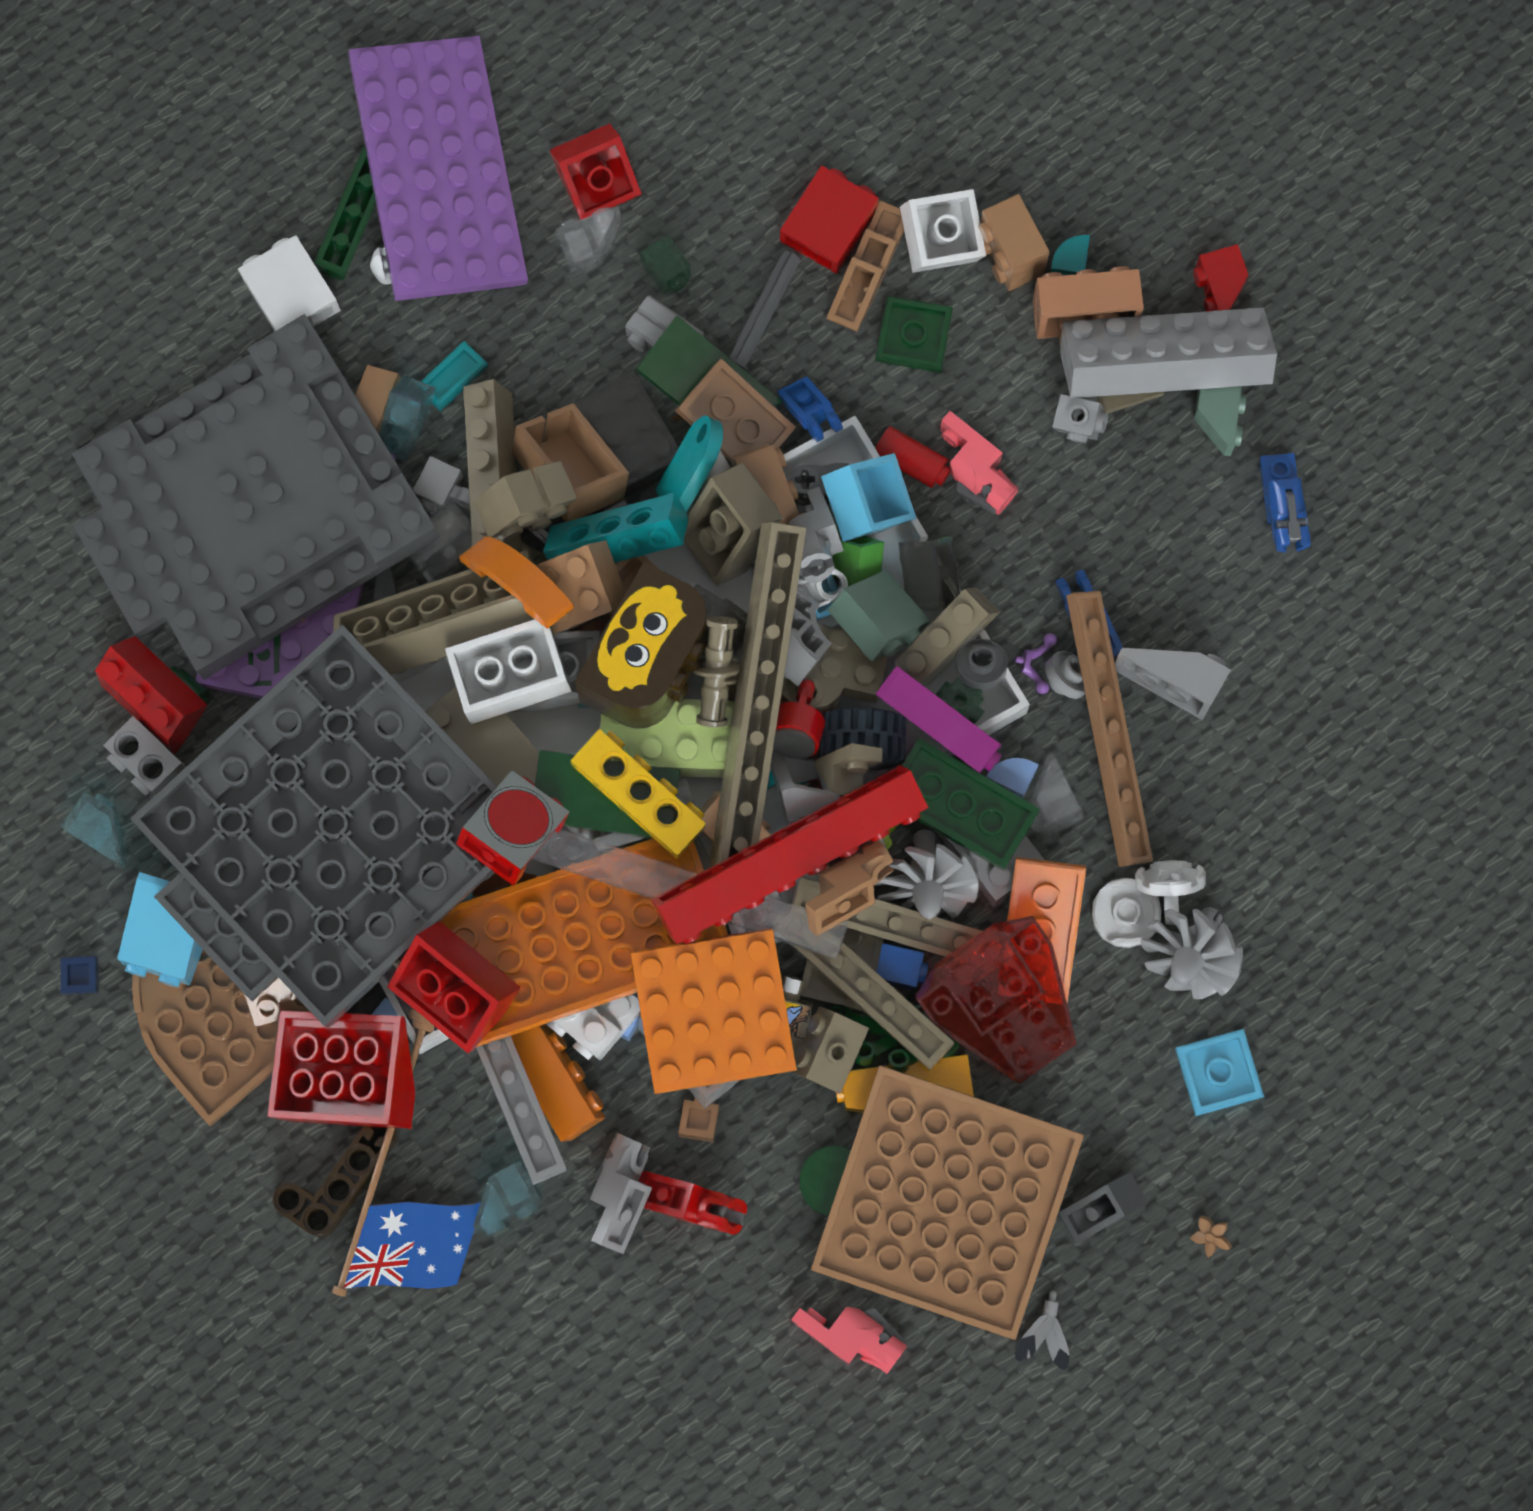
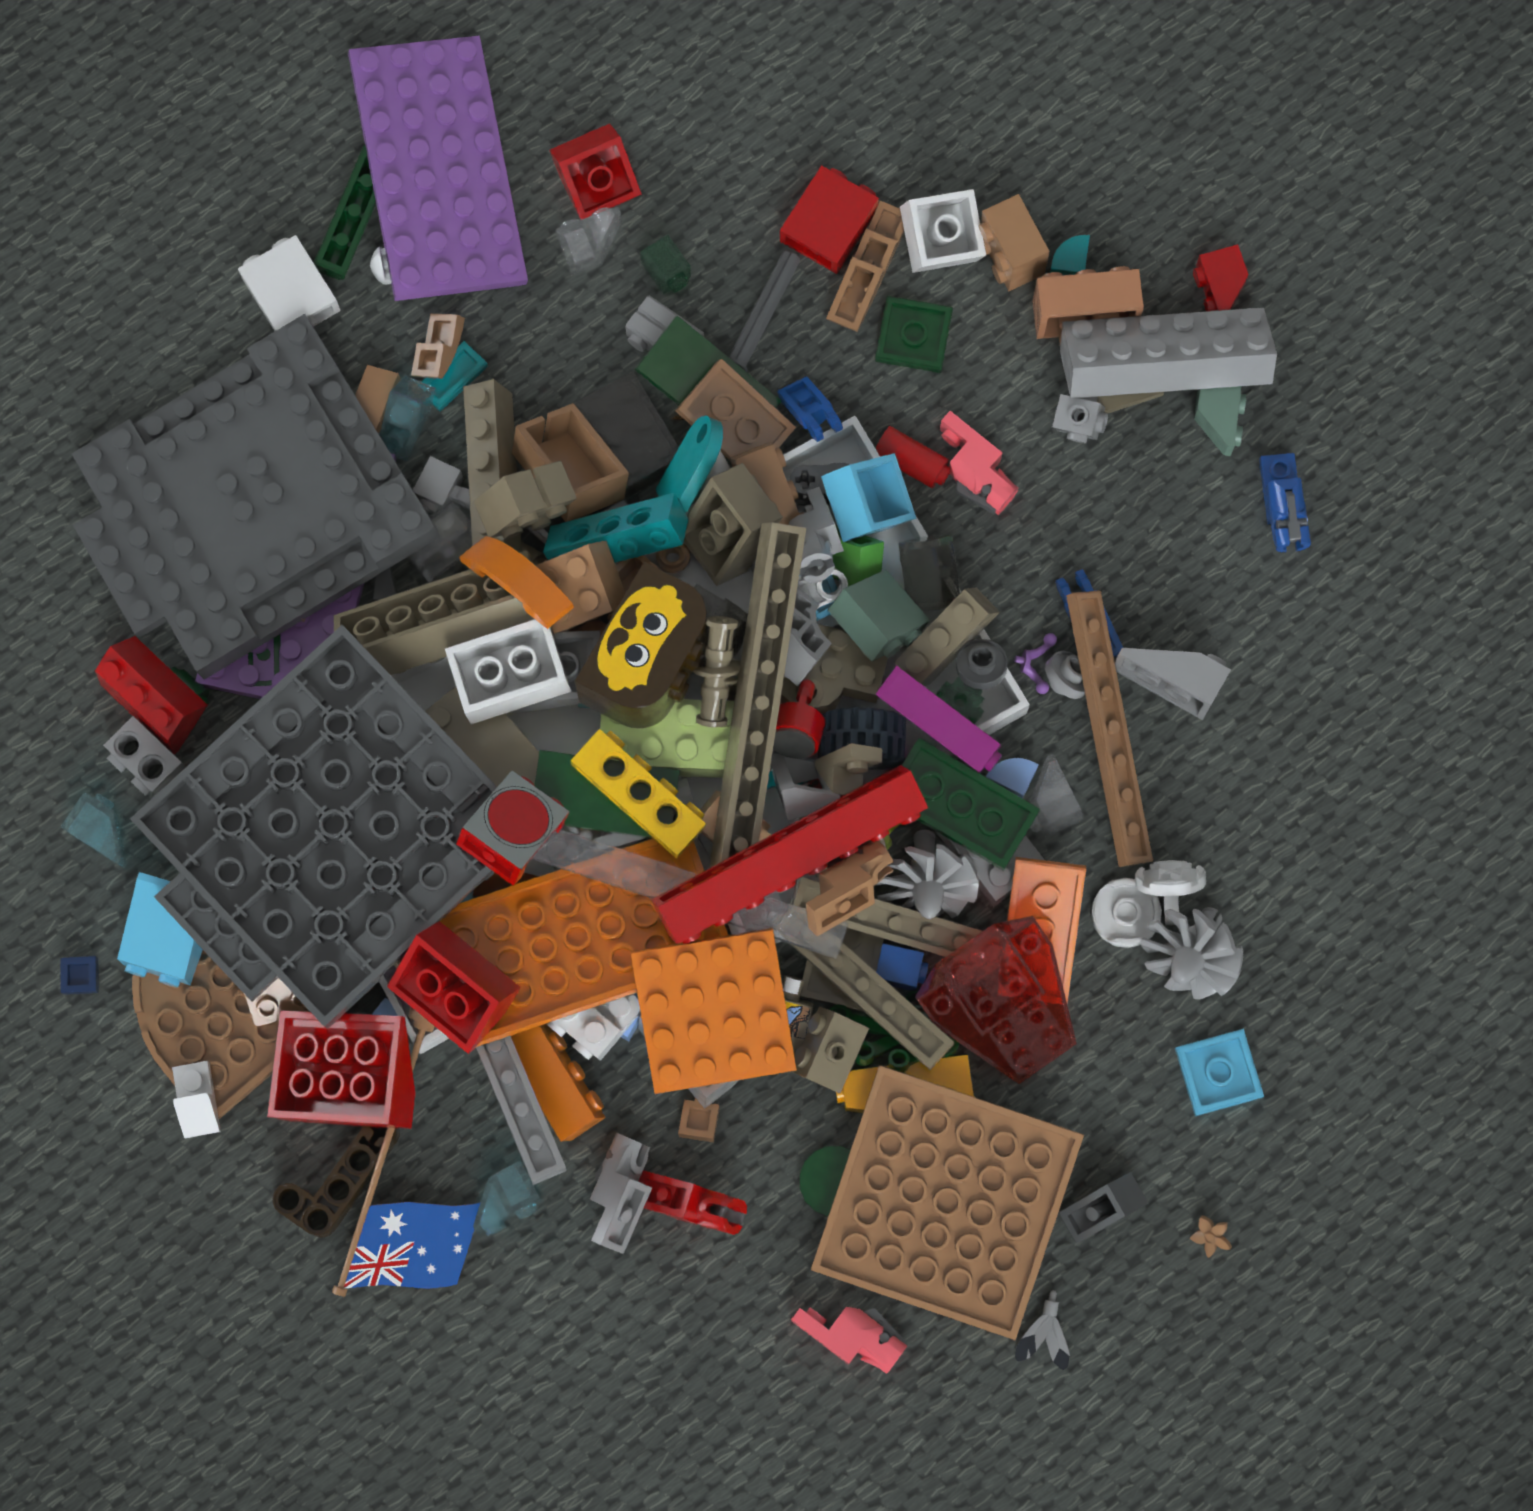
none -> white slope [172,1061,221,1139]
none -> medium nougat slope [411,314,465,379]
none -> medium nougat plate [656,543,690,573]

